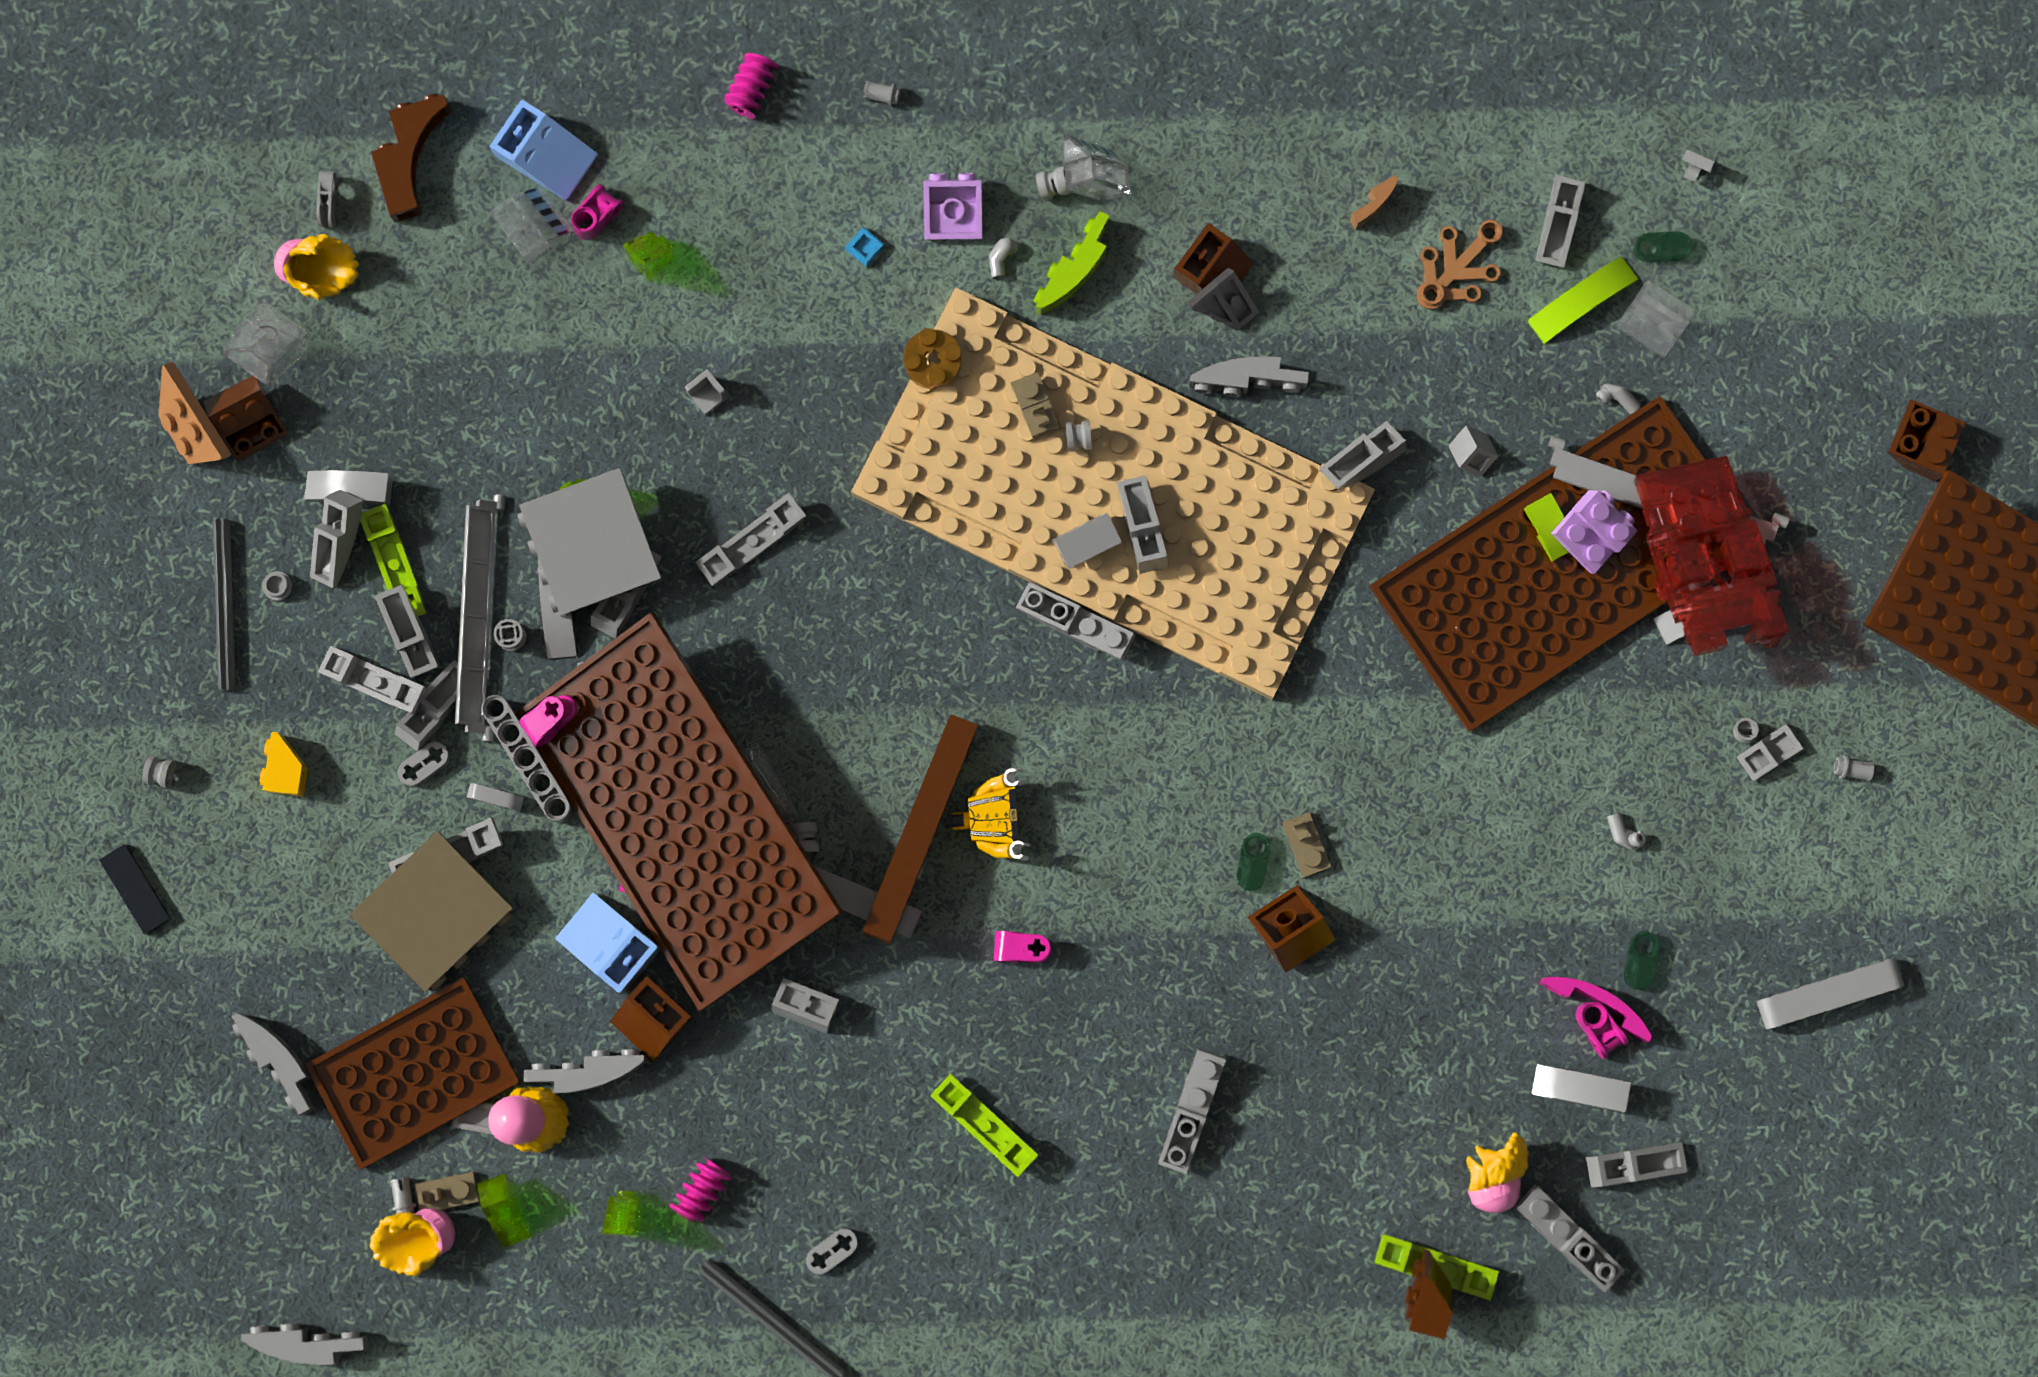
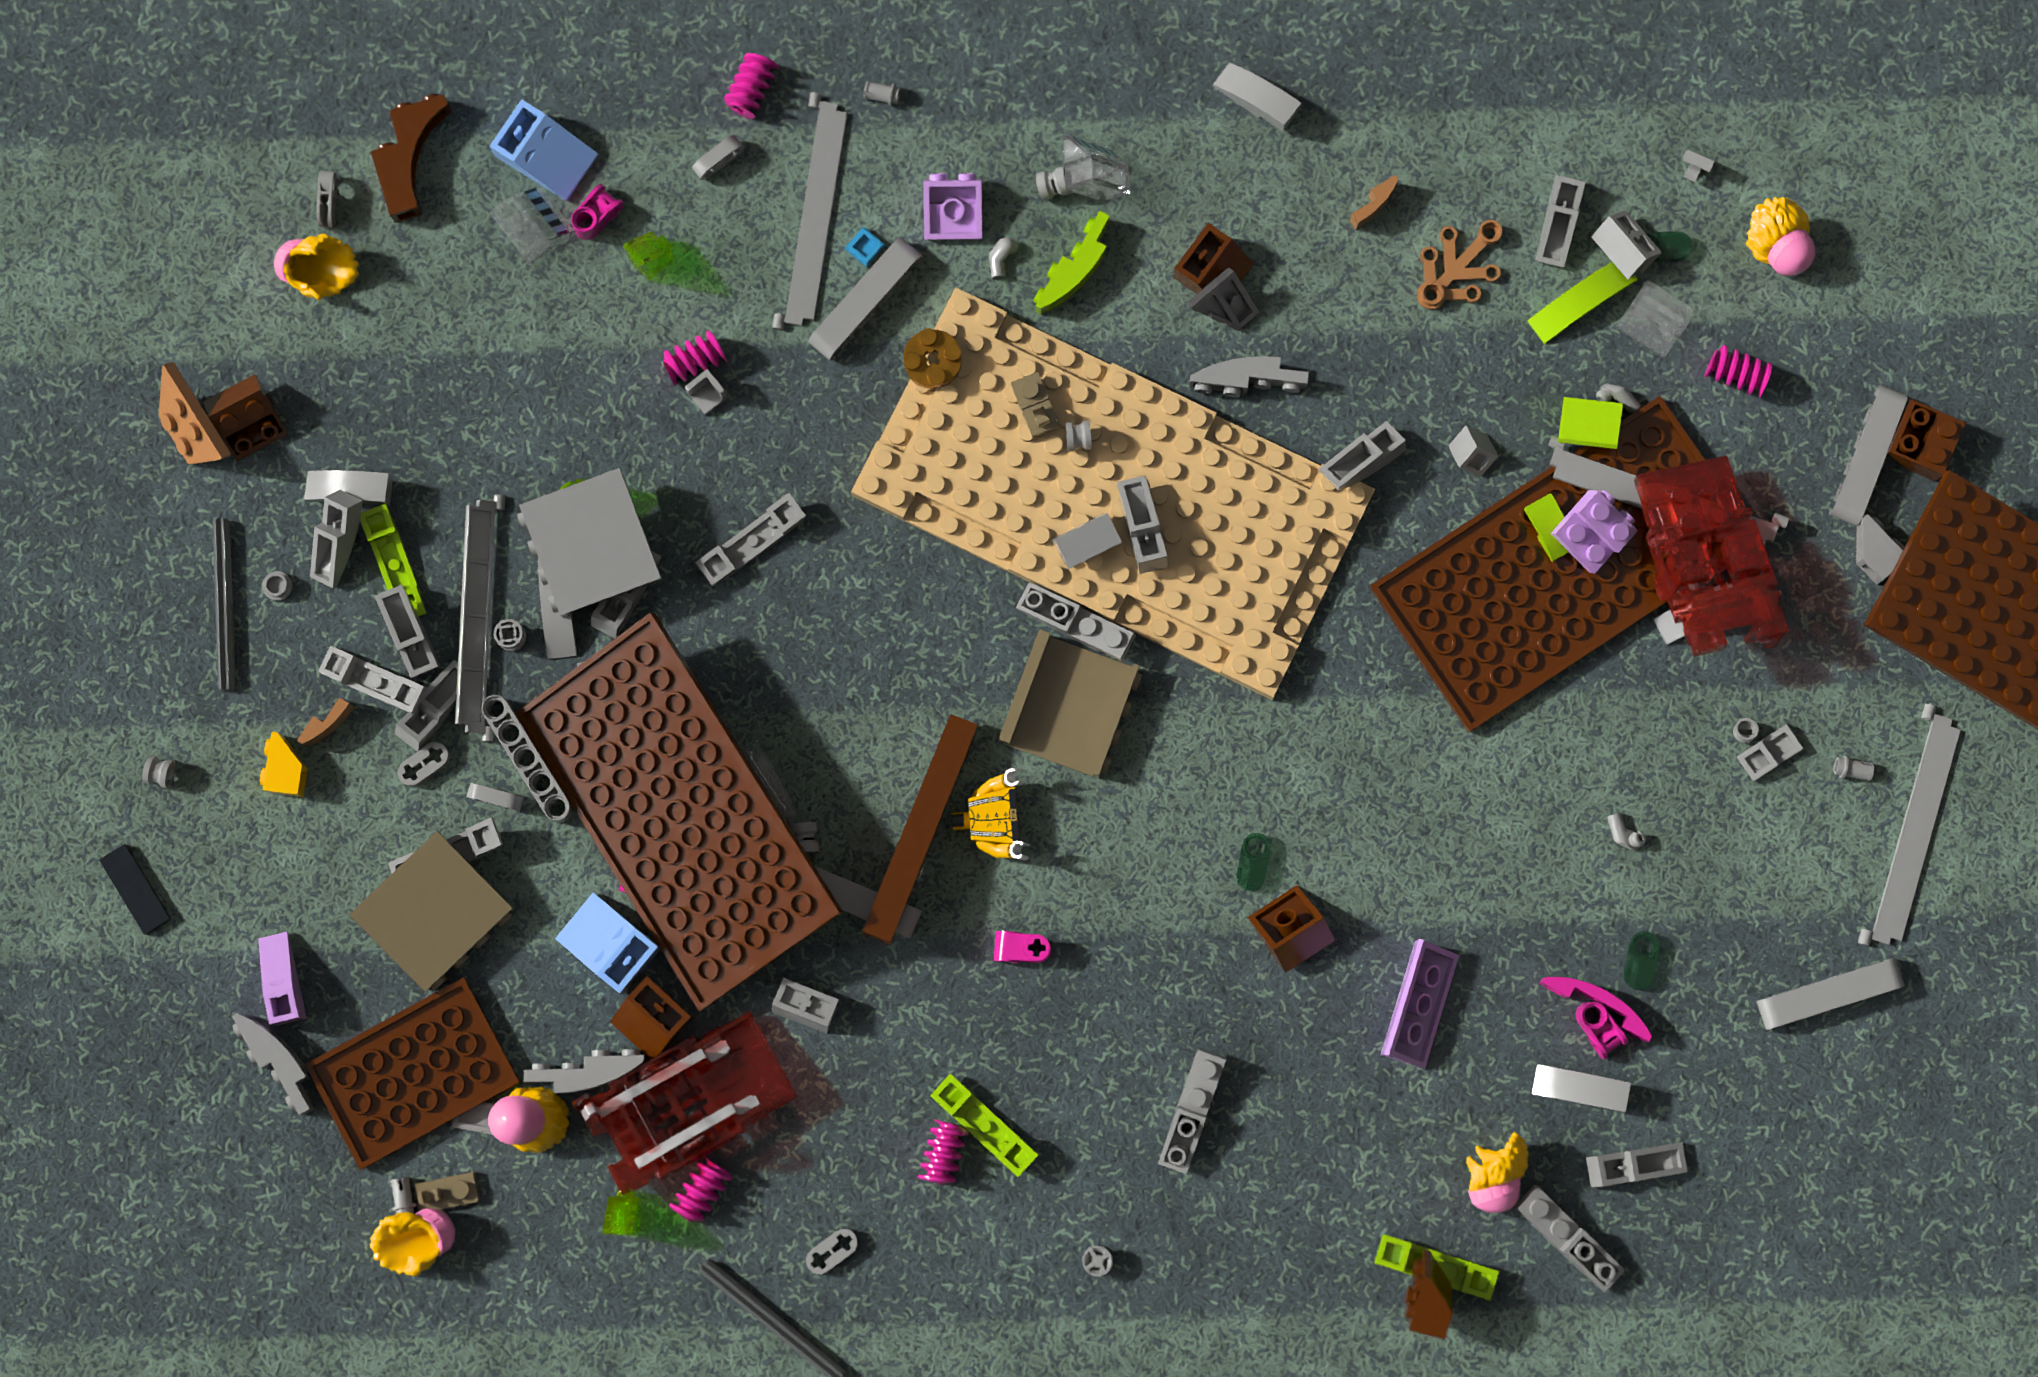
clear slope [223,300,309,386] -> none
light grey slope [241,1323,369,1365] -> none
clear neon green slope [477,1173,531,1248] -> none
dark pink piece [519,695,578,747] -> none
dark tan plate [1282,812,1331,878] -> none
none -> lavender slope [258,932,307,1026]
none -> medium nougat slope [297,697,354,747]
none -> clear red piece [572,1011,798,1195]
none -> dark pink piece [663,330,727,386]
none -> light grey beam [692,135,744,181]
none -> light grey piece [772,92,848,331]
none -> light grey beam [808,237,923,361]
none -> dark pink piece [918,1119,968,1185]
none -> dark tan panel [998,629,1142,778]
none -> light grey wheel [1082,1245,1112,1276]
none -> light grey slope [1213,63,1301,132]
none -> lavender slope [1380,939,1459,1069]
none -> lime slope [1558,397,1623,449]
none -> hinge [1591,210,1662,279]
none -> dark pink piece [1704,345,1772,398]
none -> hair [1746,197,1815,276]
none -> light grey beam [1829,385,1908,526]
none -> light grey slope [1856,514,1904,585]
none -> light grey piece [1858,704,1961,947]

